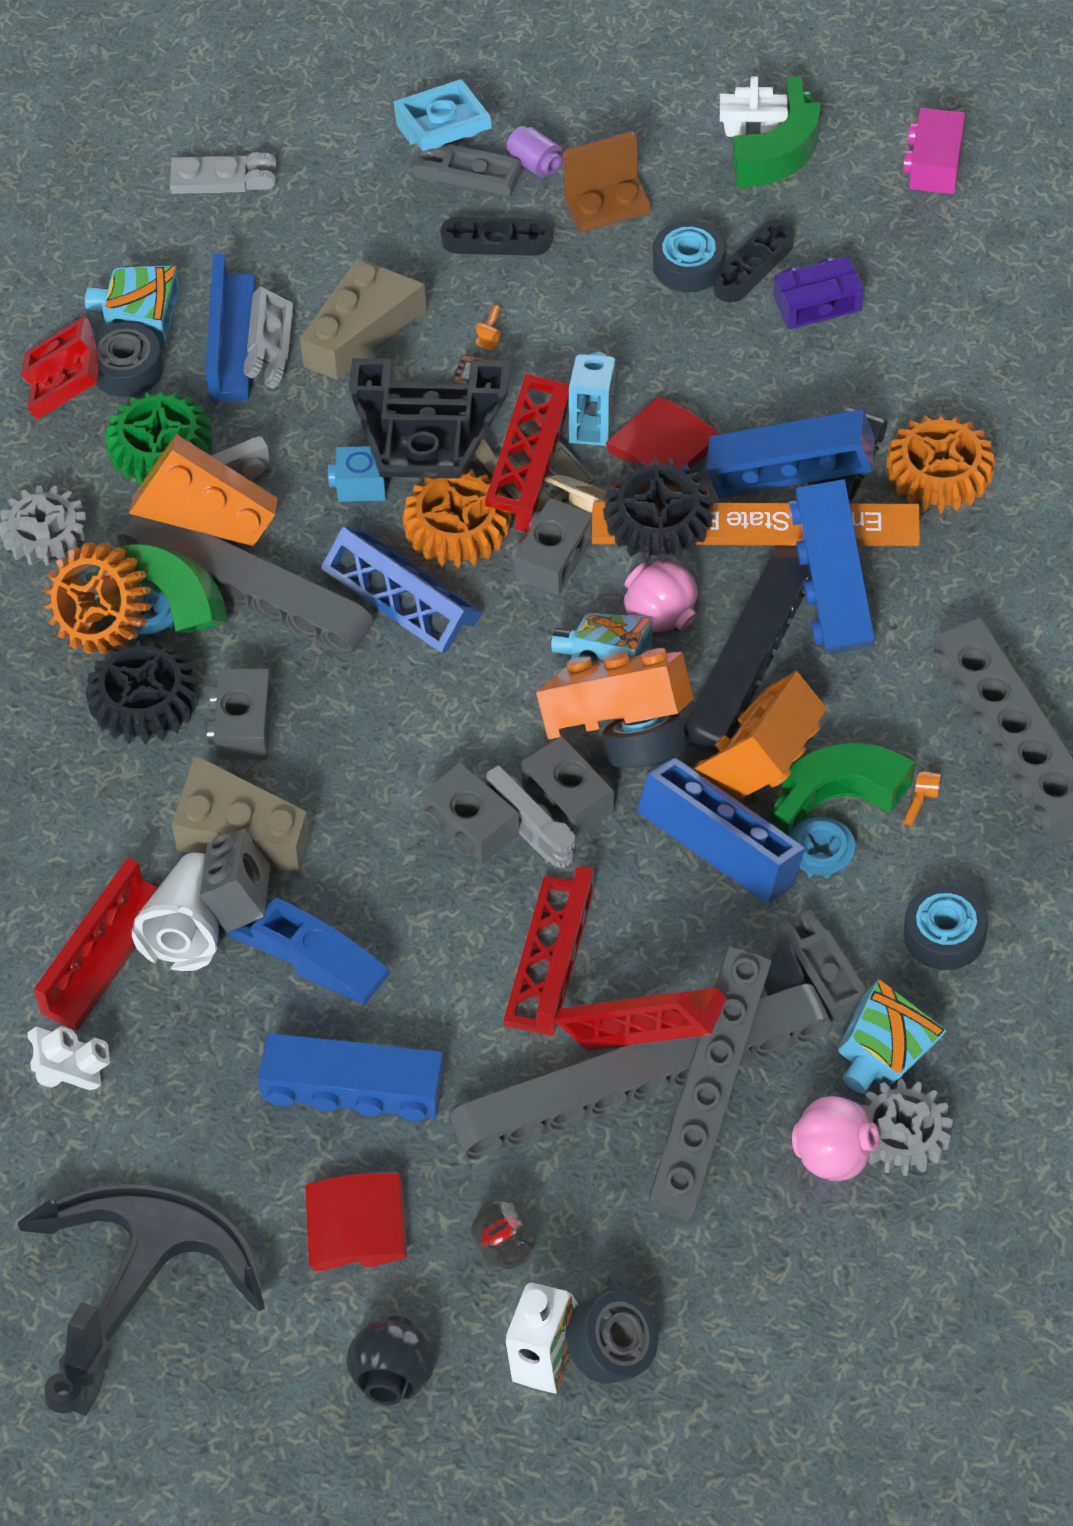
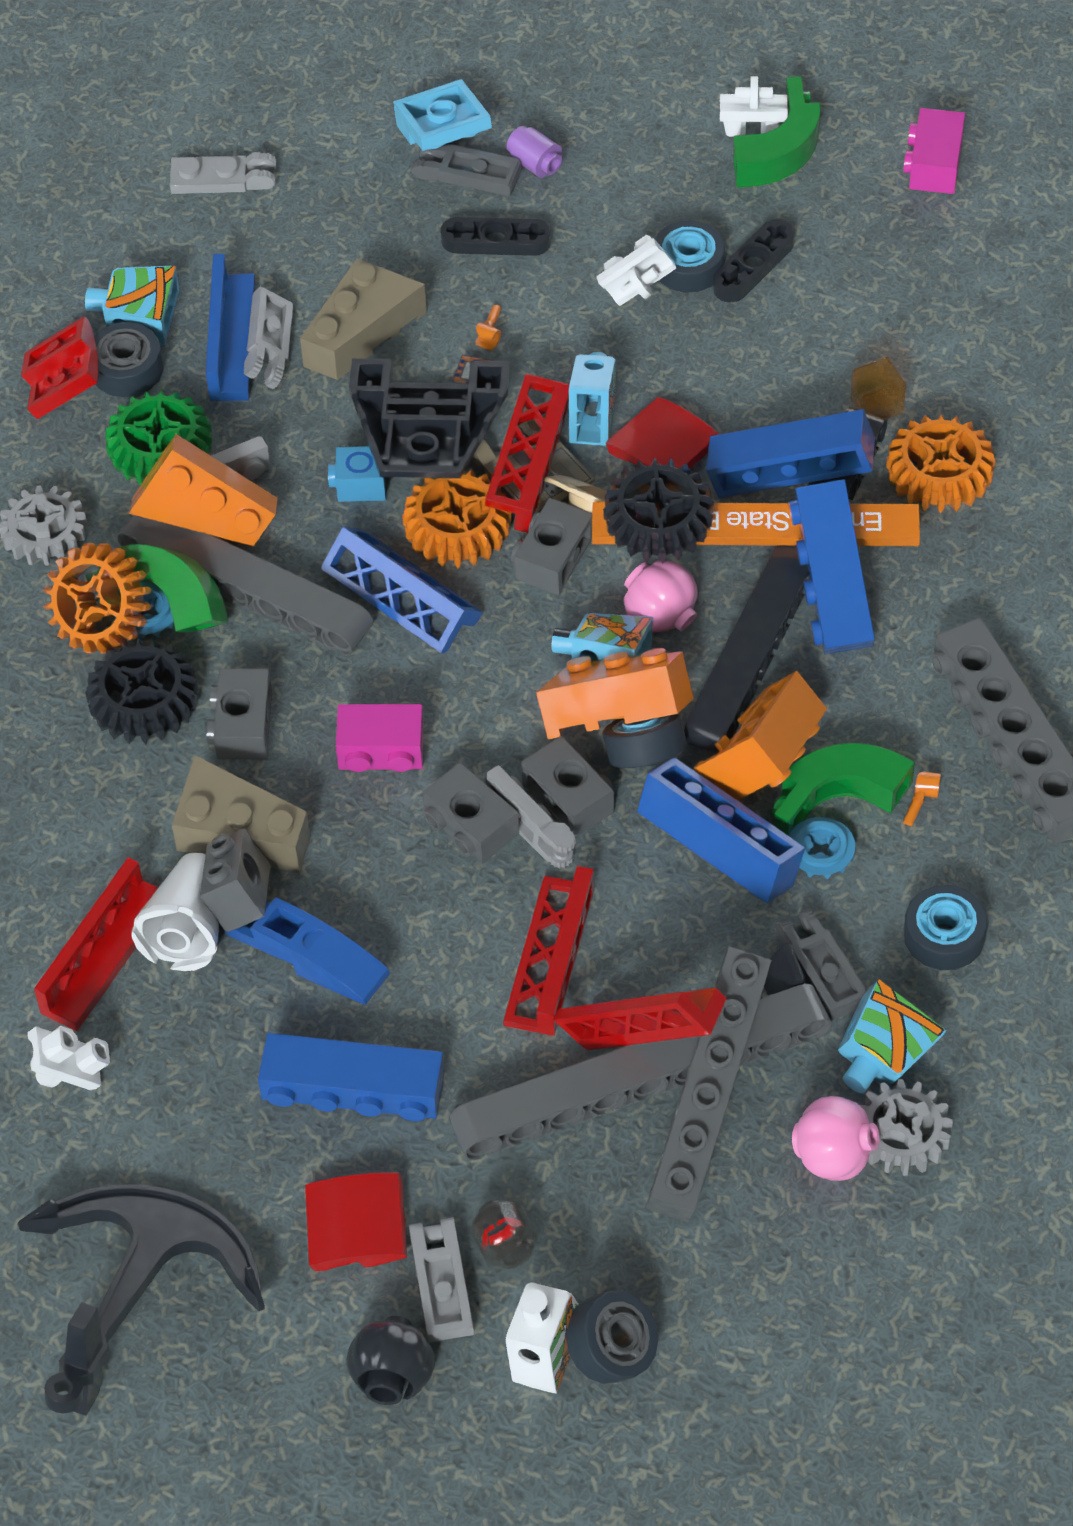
dark orange bracket [563,132,651,233] -> none
dark purple brick [773,257,863,329] -> none
none -> dark pink brick [336,704,424,772]
none -> light grey plate [409,1217,474,1342]
none -> white hips [596,235,676,306]
none -> clear orange panel [851,357,906,419]

